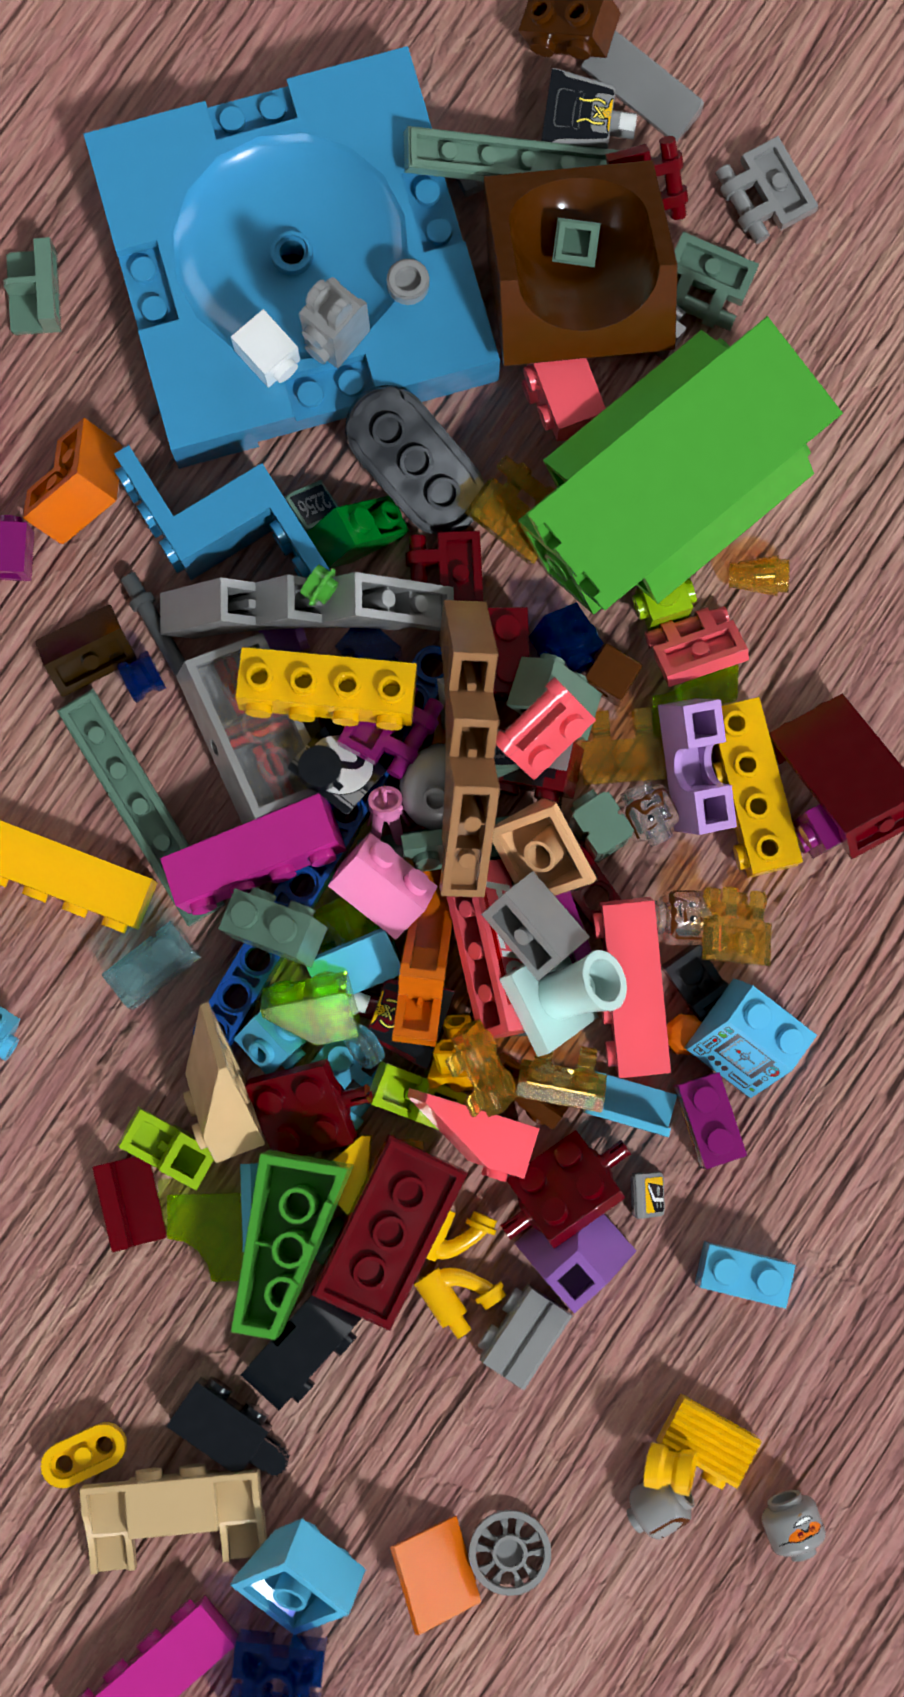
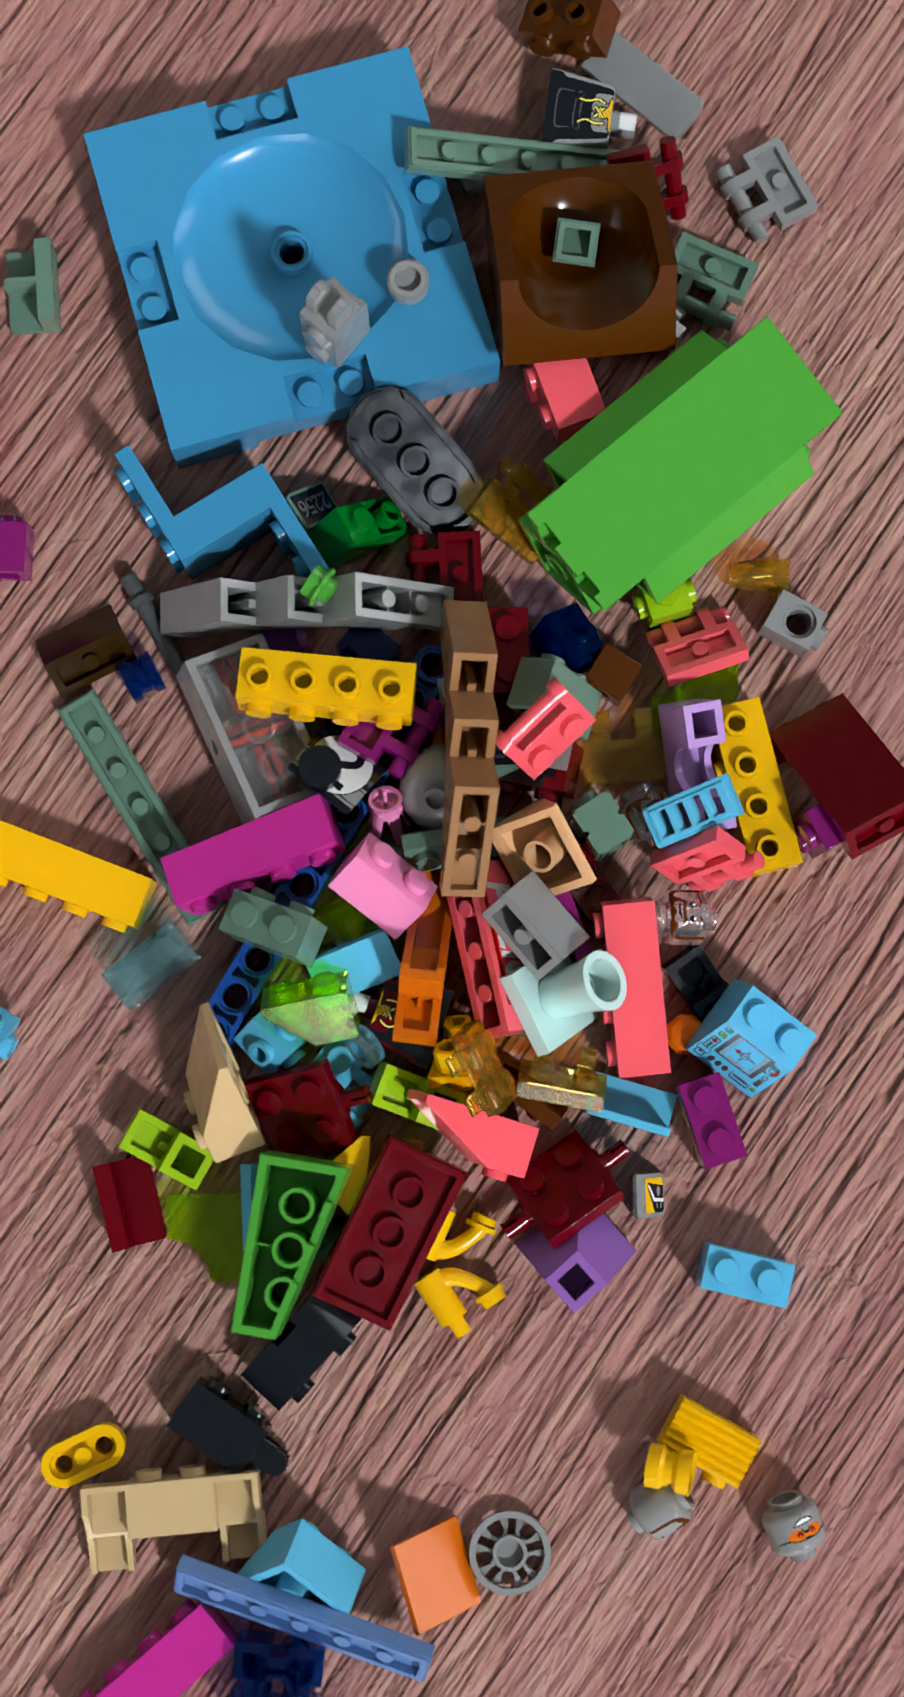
orange panel [23,418,123,544] -> none
white brick [231,309,300,388] -> none
light grey brick [478,1283,572,1390] -> none
clear yellow plate [702,886,772,966] -> none
none -> medium blue tile [173,1554,435,1682]
none -> medium azure slope [642,773,745,849]
none -> coral plate [650,825,765,893]
none -> light grey brick [758,589,829,658]

